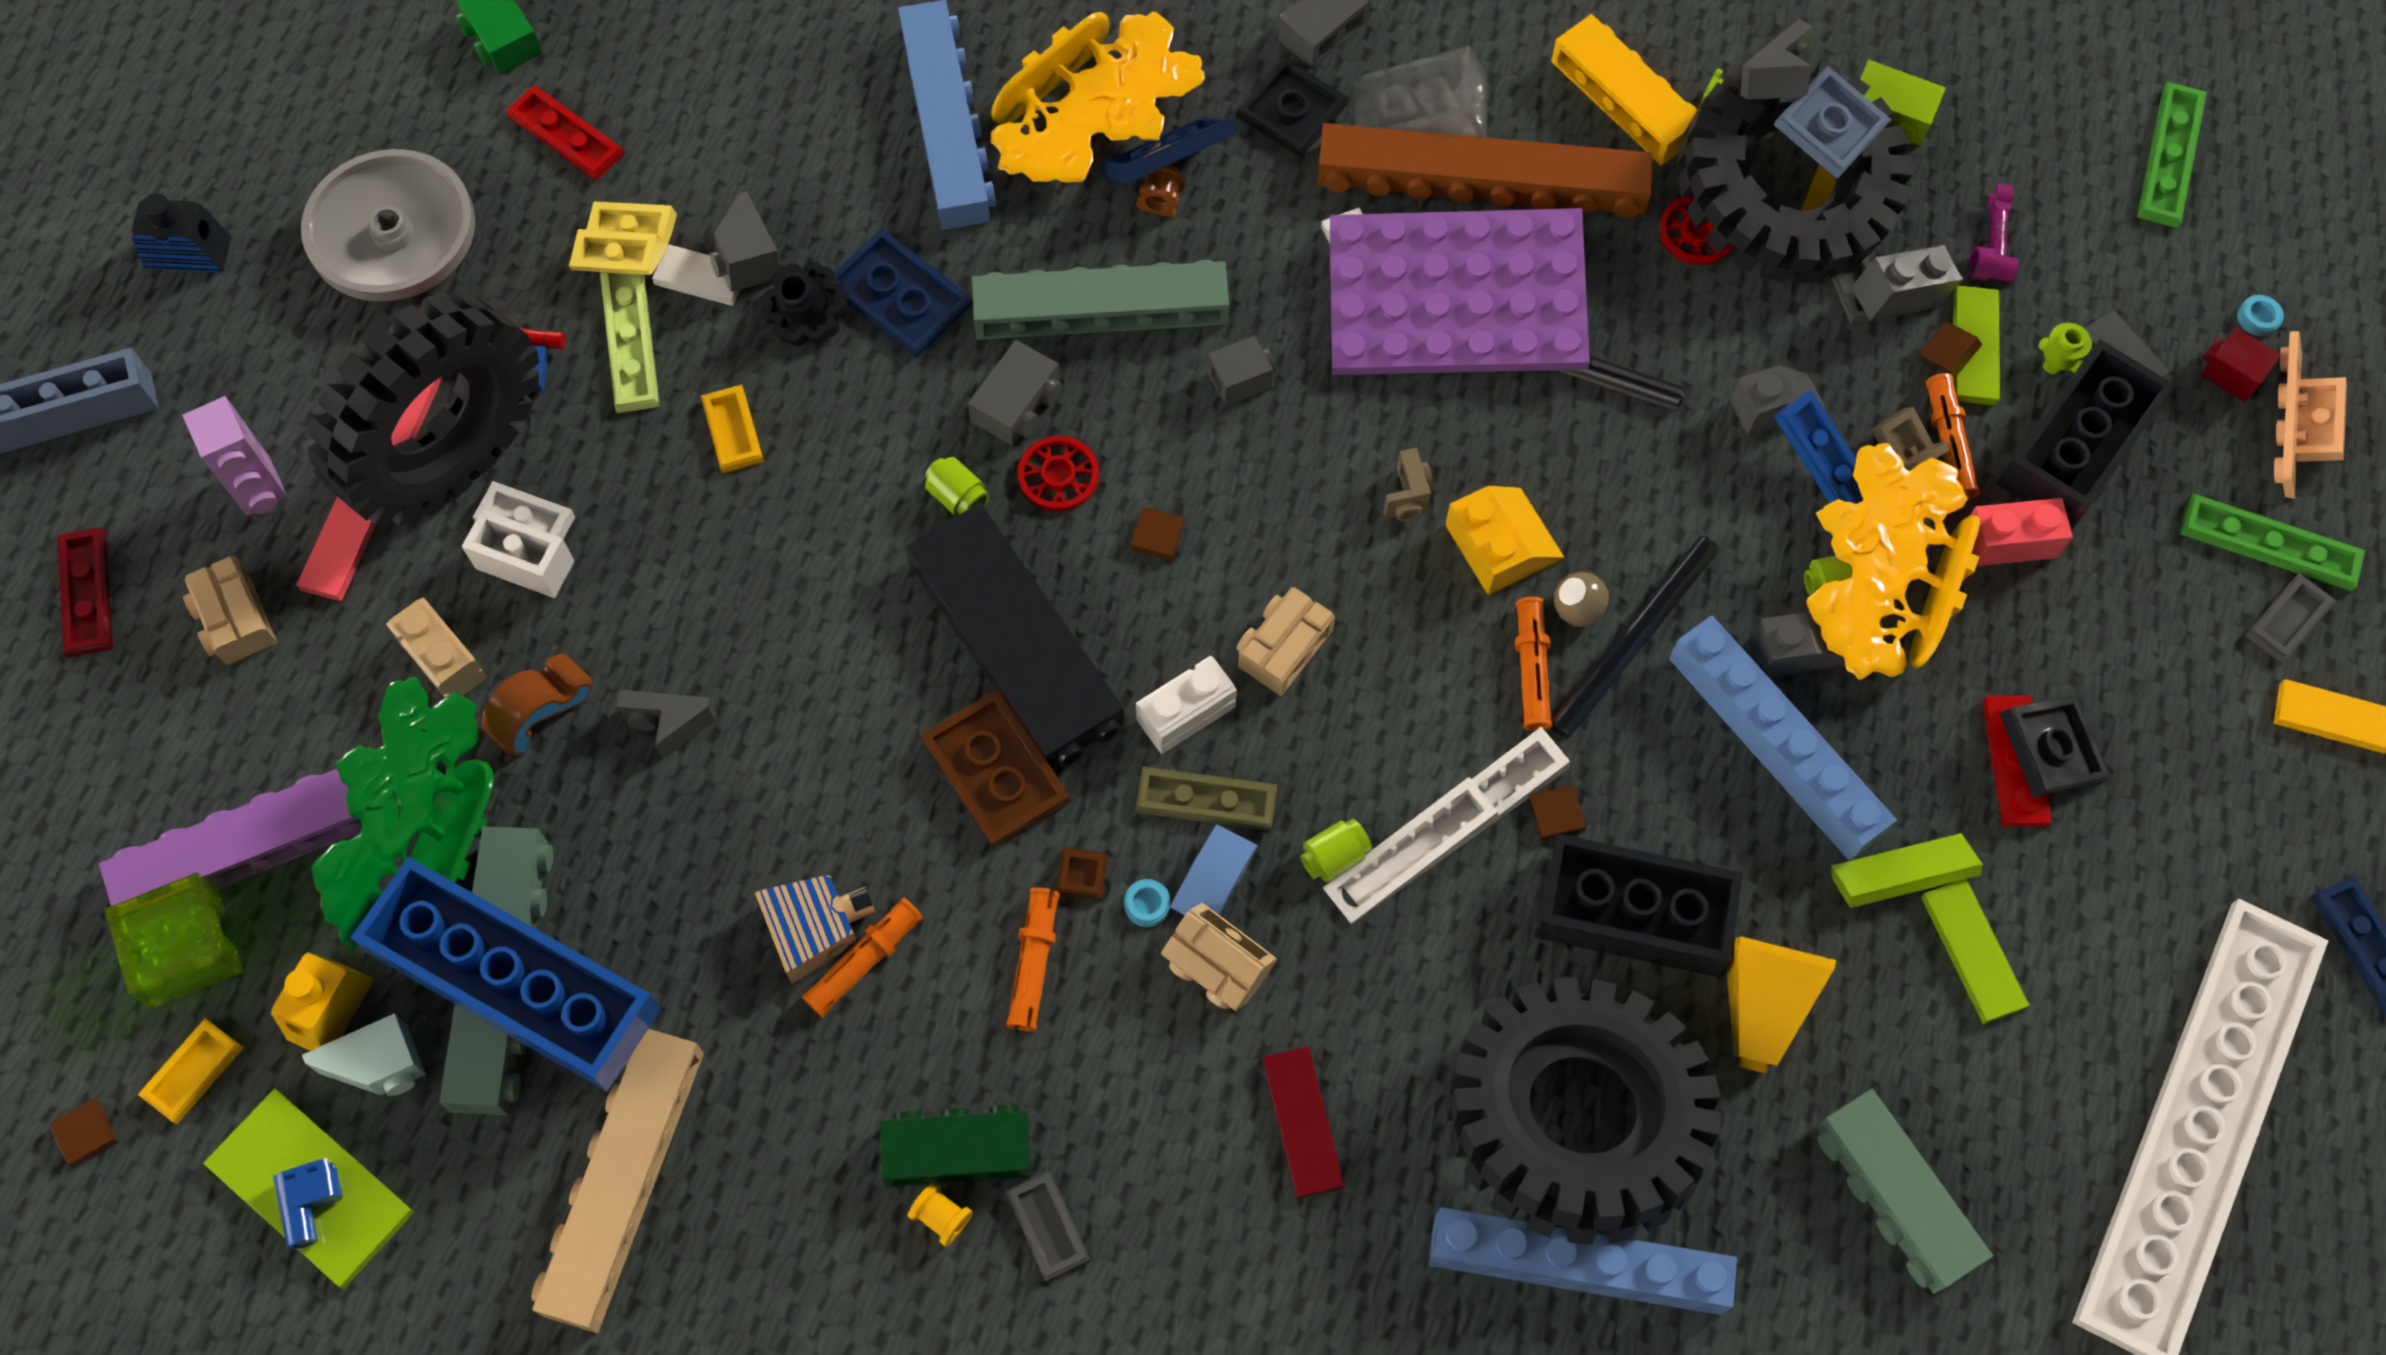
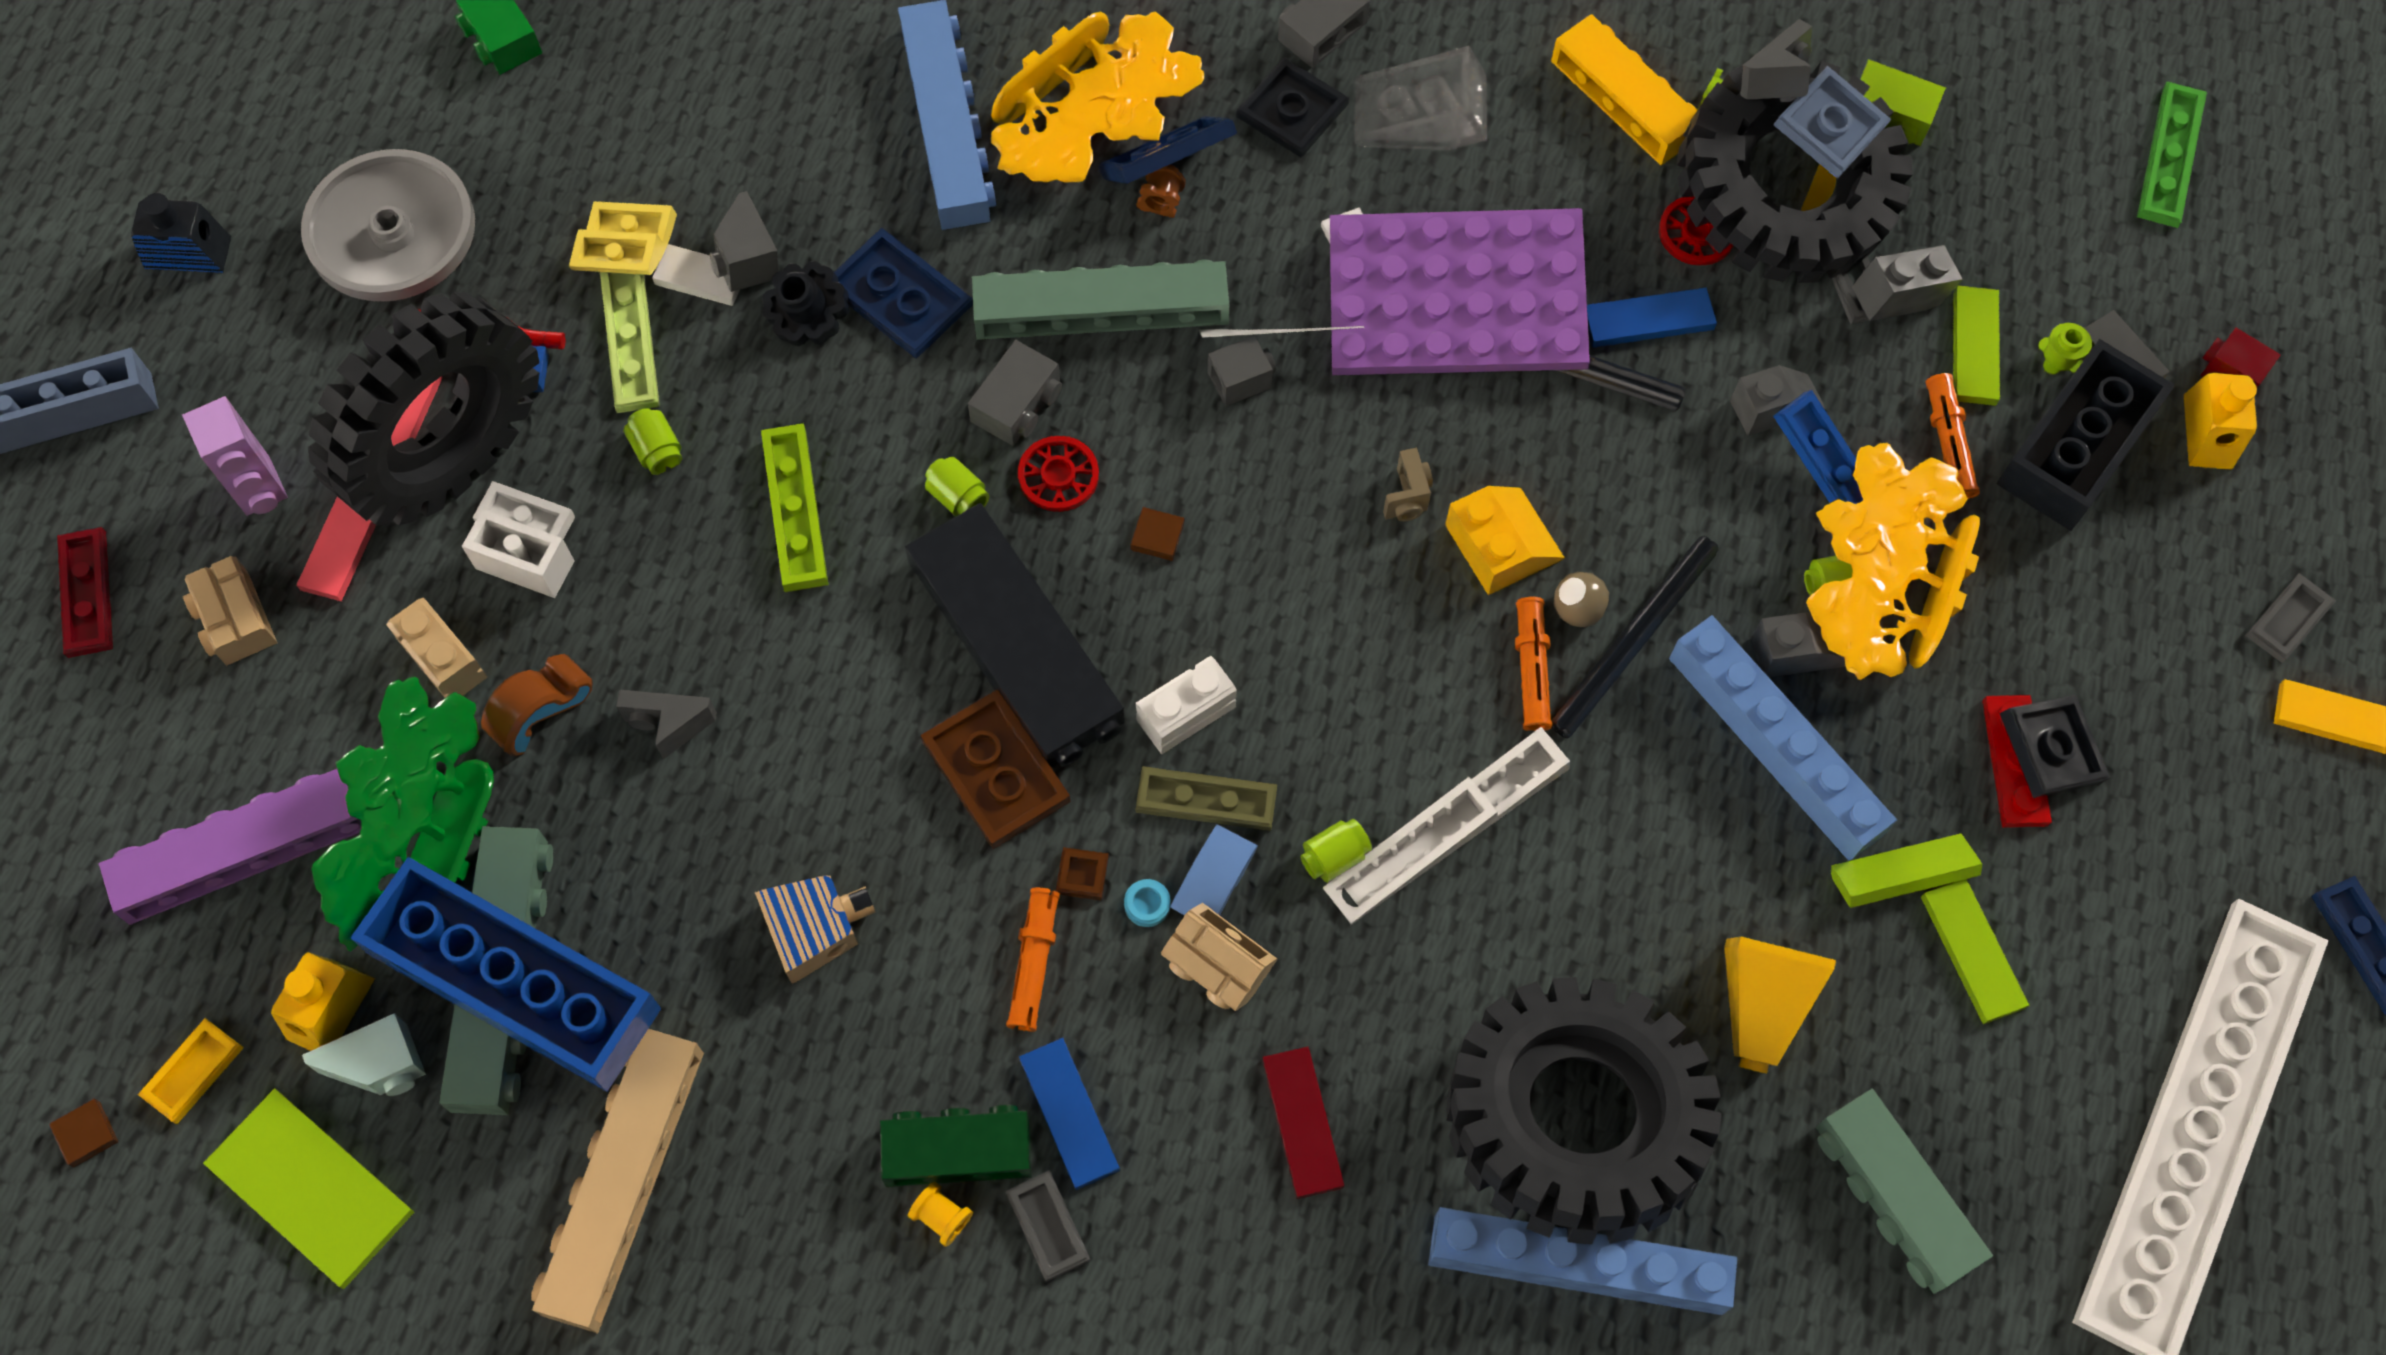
clear neon green piece [104,872,243,1009] -> none
blue piece [273,1158,343,1250] -> none
red tile [506,85,625,181] -> none
yellow tile [701,385,764,473] -> none
orange pin [801,897,924,1018] -> none
tan brick [1236,587,1335,696] -> none
dark orange brick [1317,123,1653,218] -> none
reddish brown tile [1528,785,1587,841] -> none
black brick [1534,833,1743,977] -> none
dark tan bracket [1871,406,1950,471] -> none
reddish brown tile [1918,320,1982,378] -> none
magenta brick [1968,183,2018,283] -> none
coral brick [1970,498,2073,566] -> none
bright green tile [2180,493,2365,591] -> none
medium azure tile [2237,295,2284,337] -> none
light nougat bracket [2274,331,2347,499] -> none
none -> lime brick [623,408,682,475]
none -> lime plate [761,423,829,592]
none -> blue tile [1019,1038,1120,1191]
none -> white sticker [1199,326,1364,338]
none -> blue tile [1587,287,1717,348]
none -> yellow torso [2184,373,2257,470]

